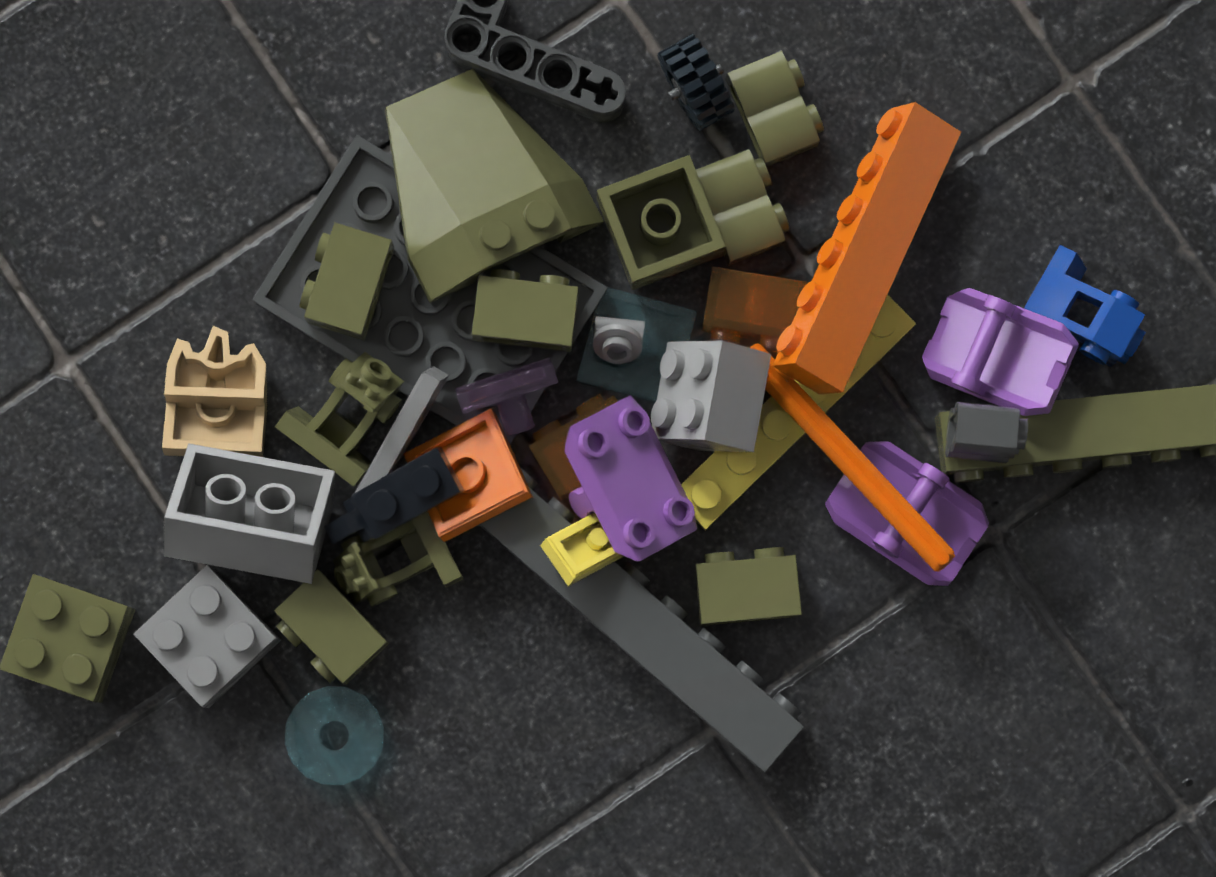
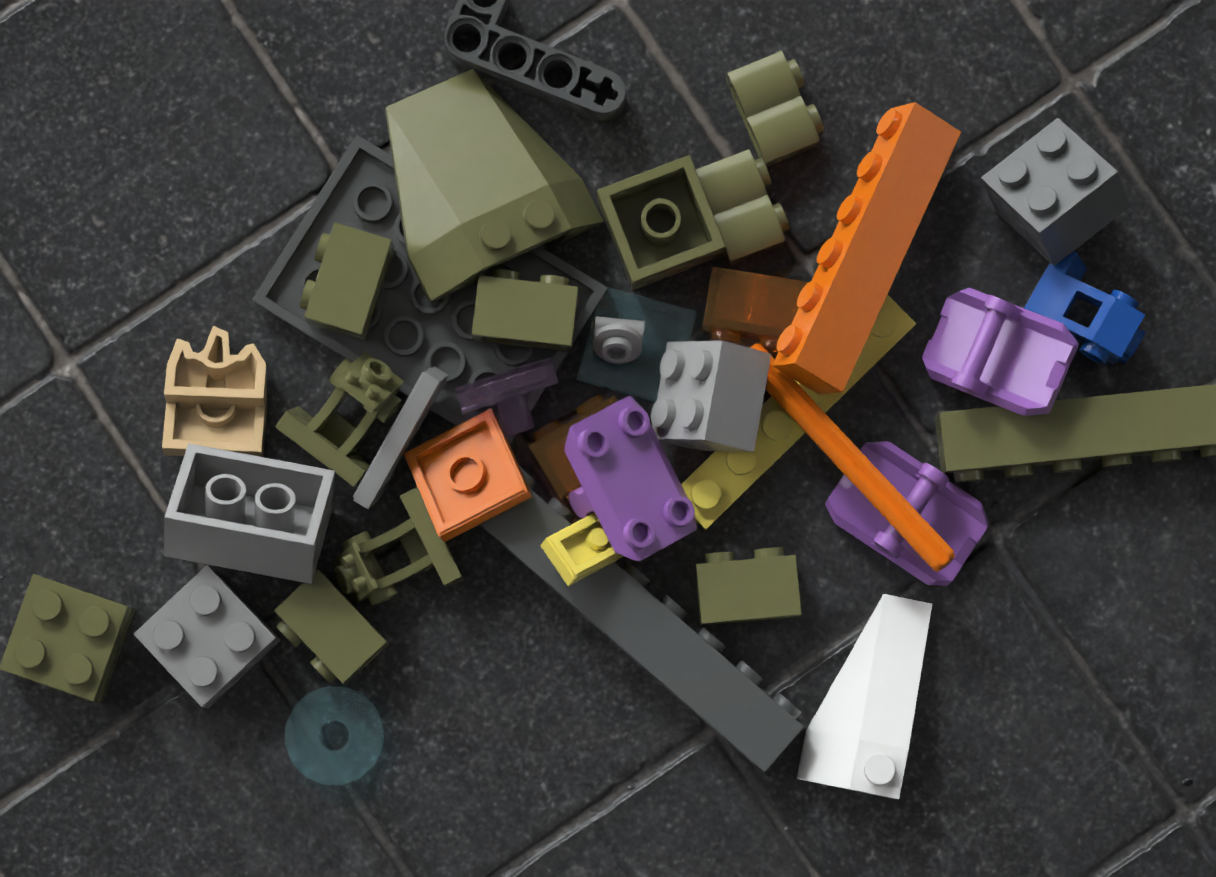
black hinge [324,446,465,544] -> none
black wheel [657,34,735,131] -> none
dark grey brick [945,402,1028,463] -> none
none -> white wedge [796,594,932,799]
none -> brick [981,118,1131,266]

